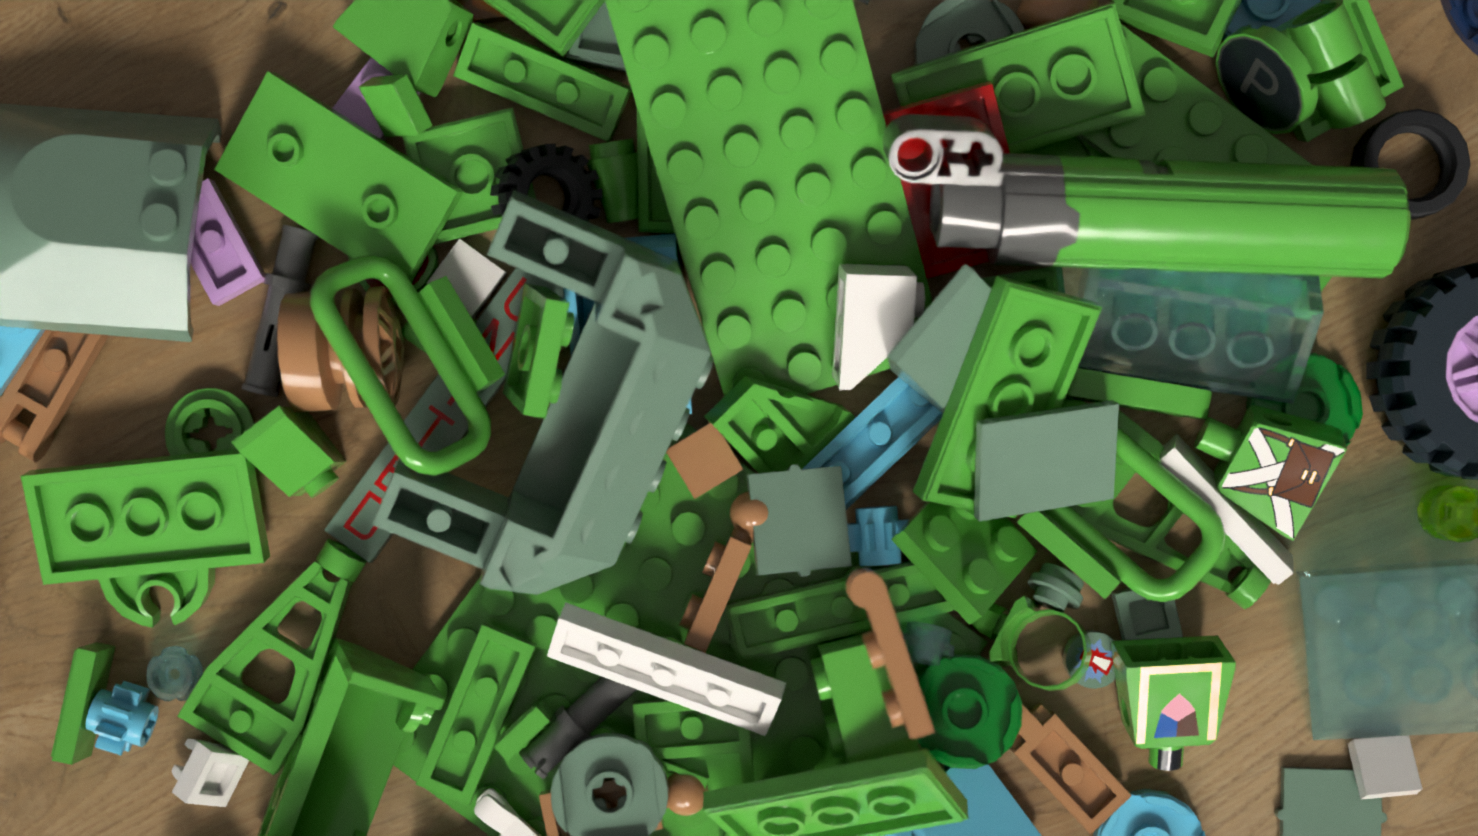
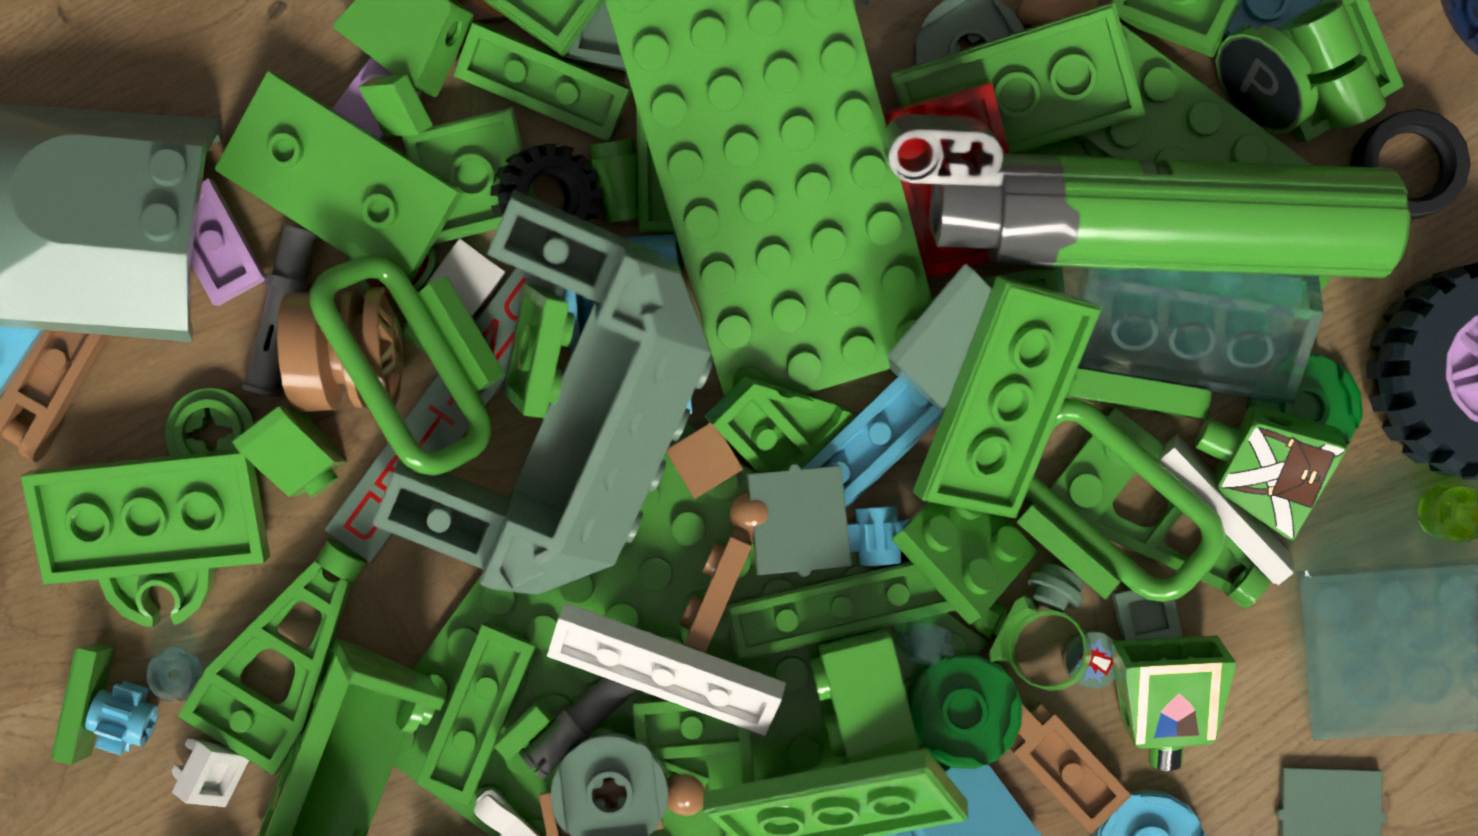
white slope [832,264,925,390] -> none
medium nougat plate [845,568,934,740] -> none
sand green piece [974,400,1119,521] -> none
white tile [1347,734,1423,800] -> none

